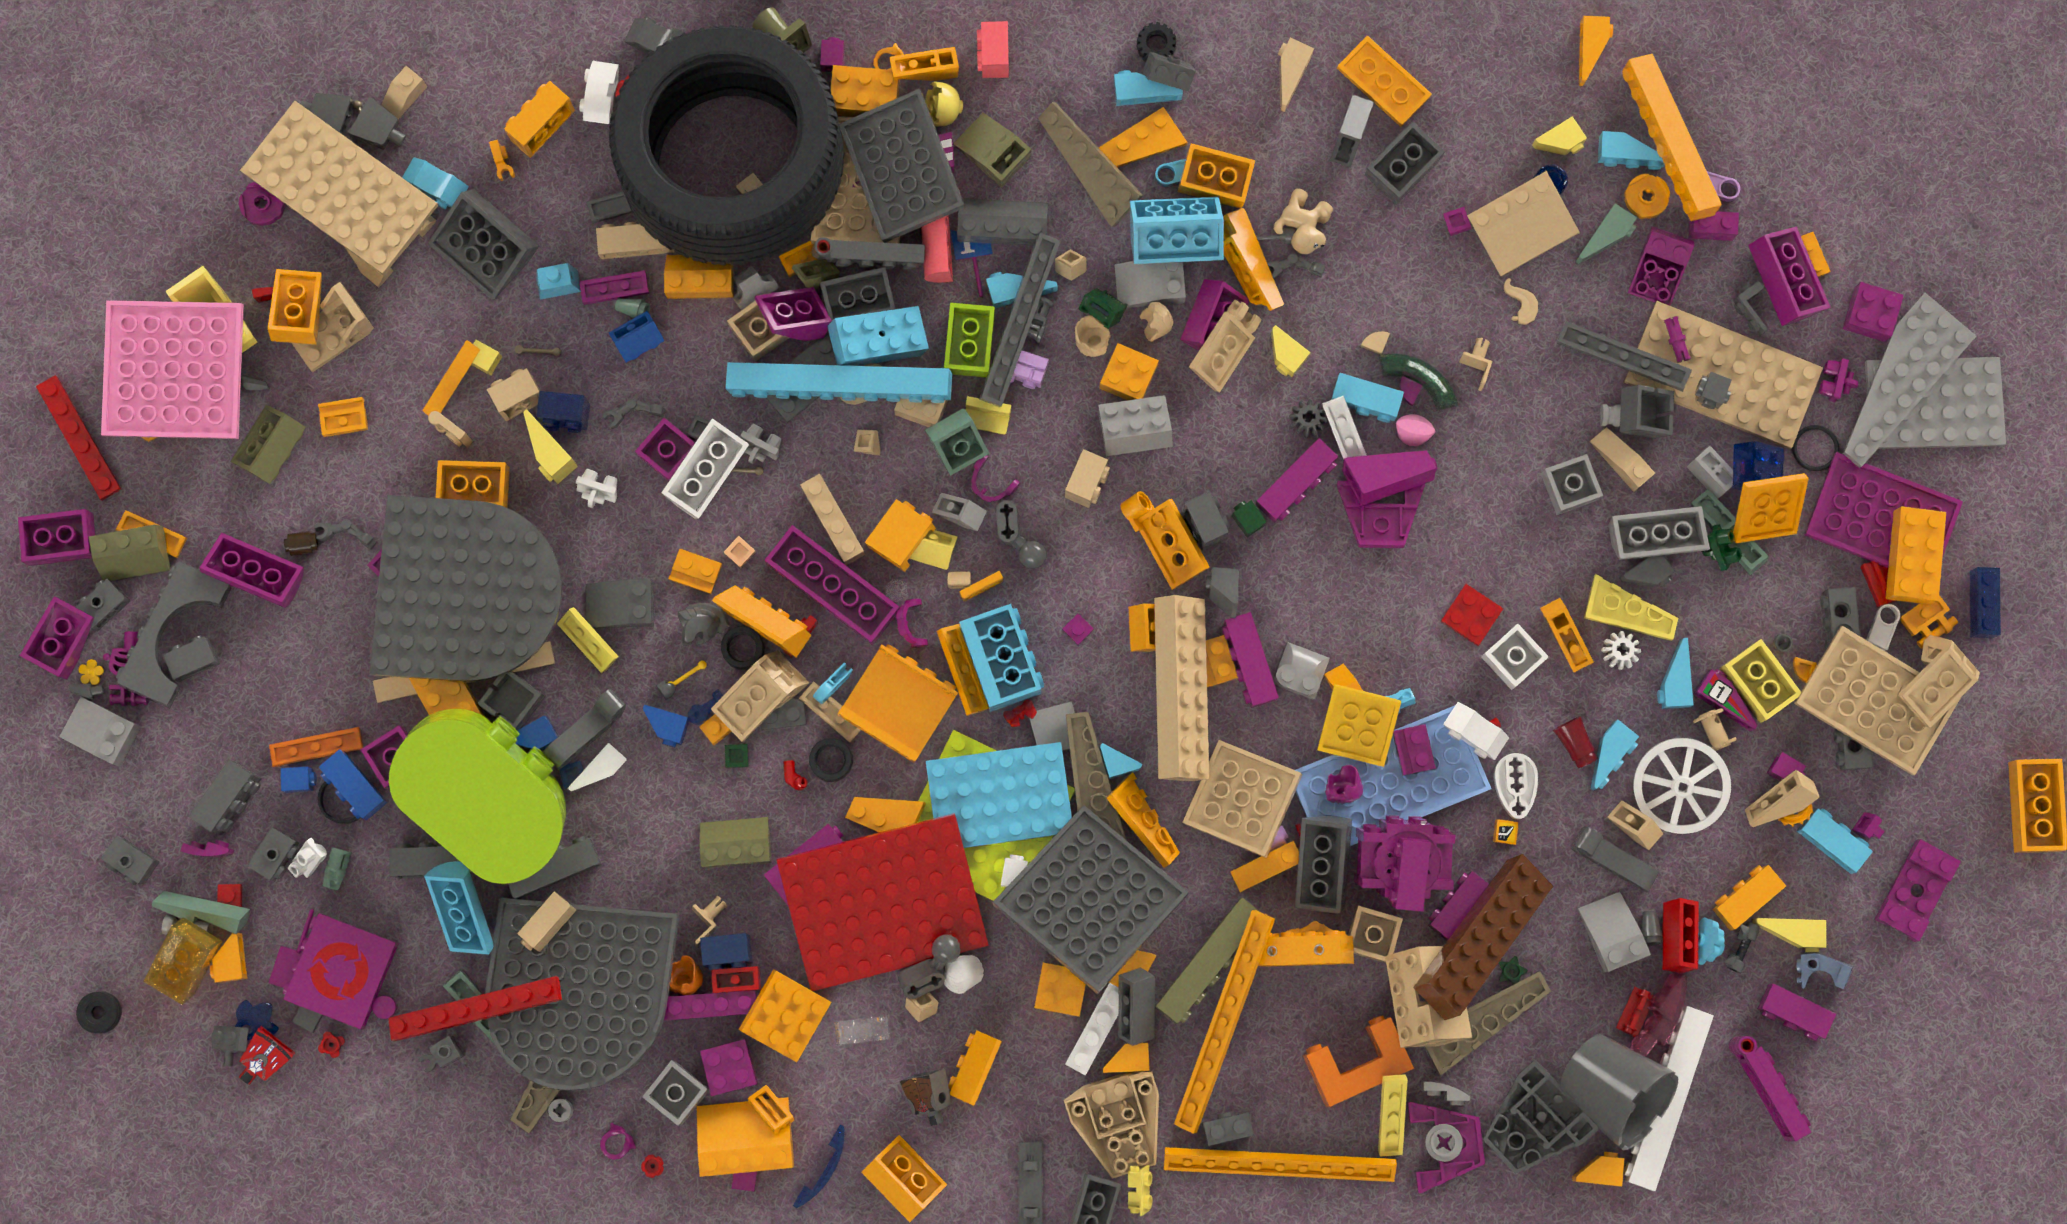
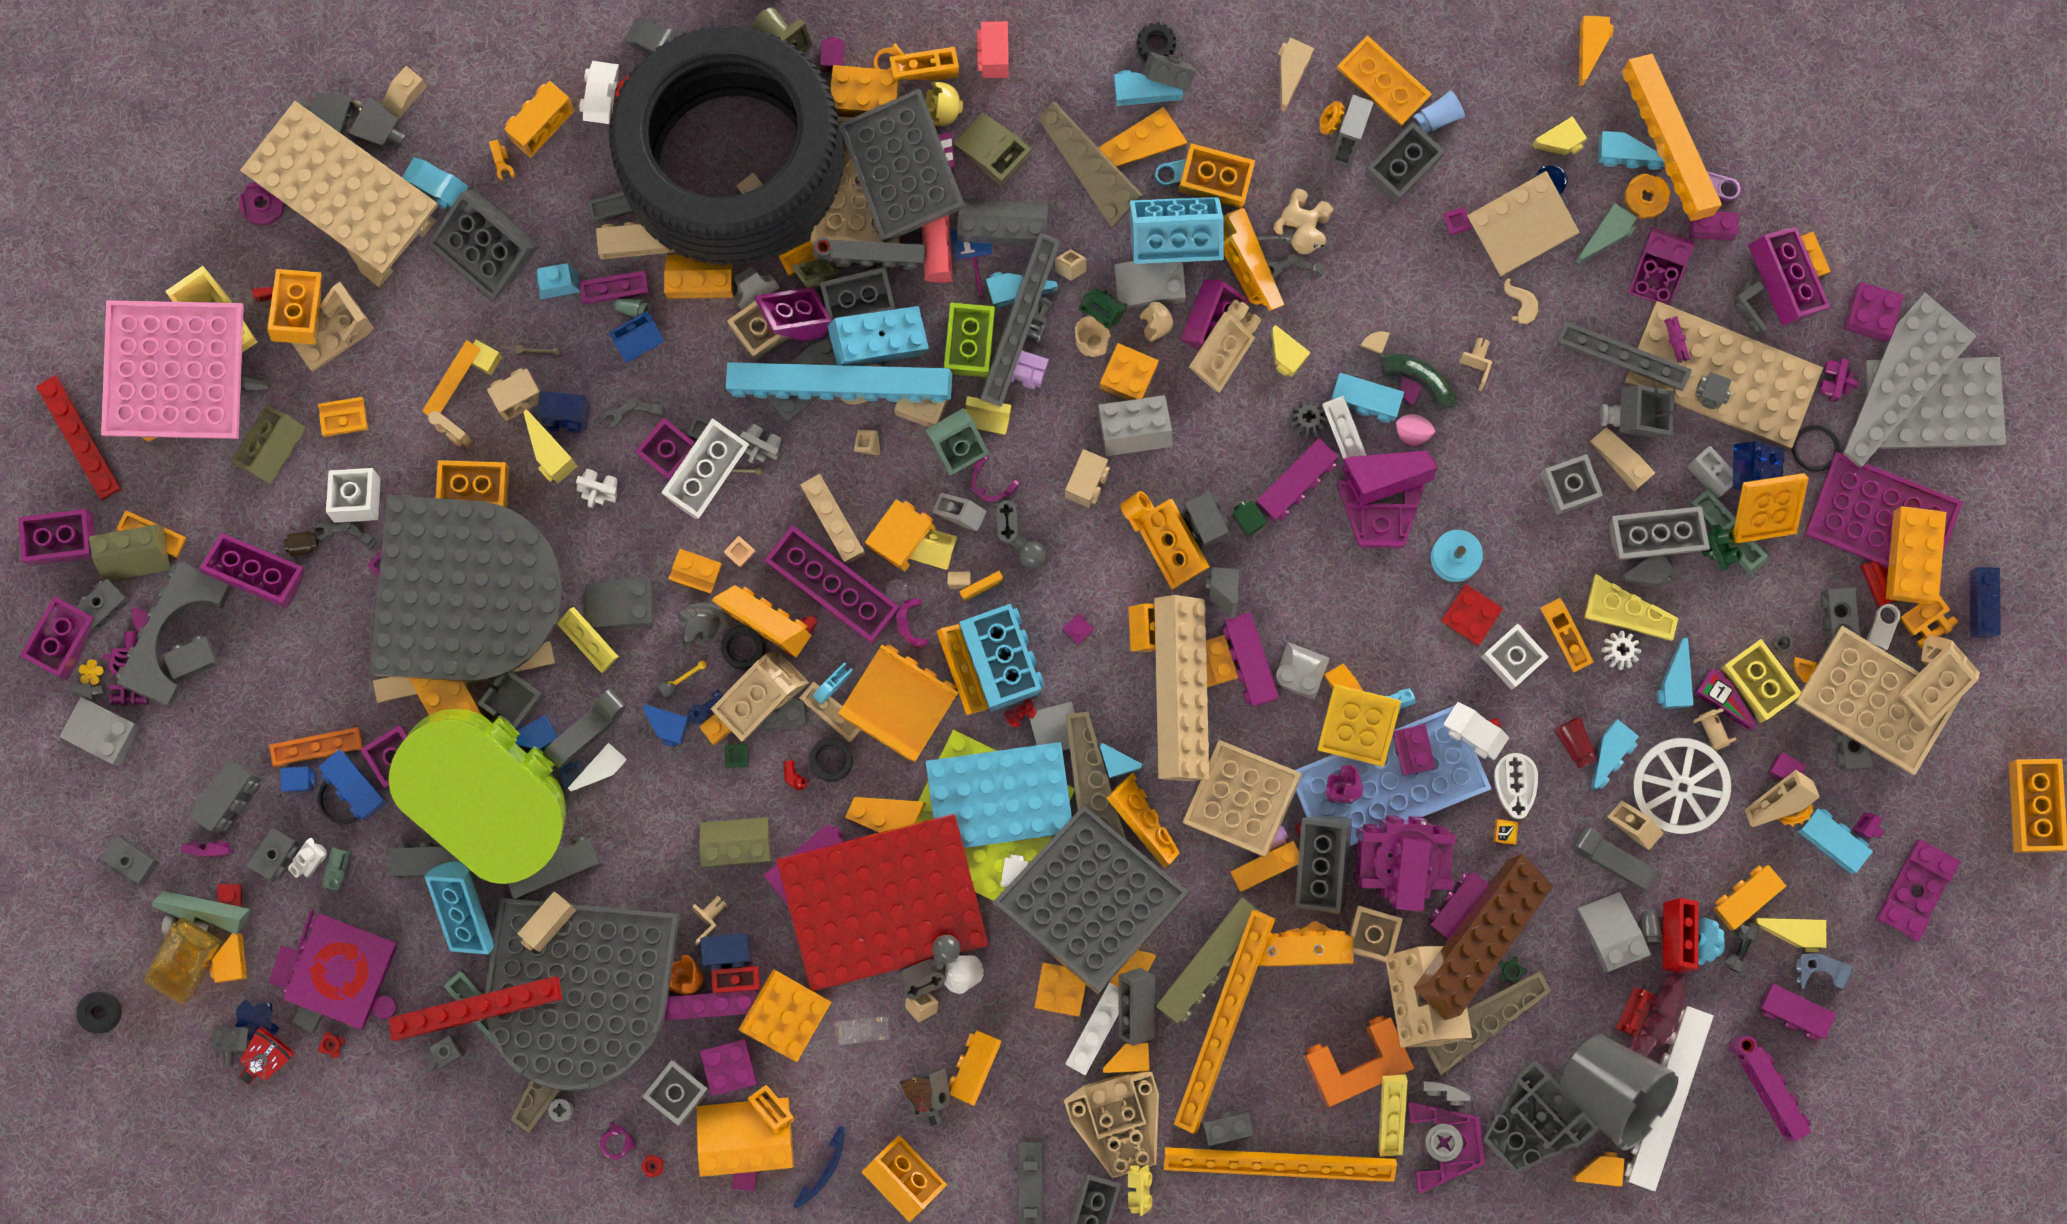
none -> magenta tile [132,607,149,632]
none -> white brick [326,468,381,523]
none -> light orange gear [1319,101,1345,135]
none -> light blue plant [1414,90,1465,134]
none -> medium azure wheel [1430,530,1483,582]

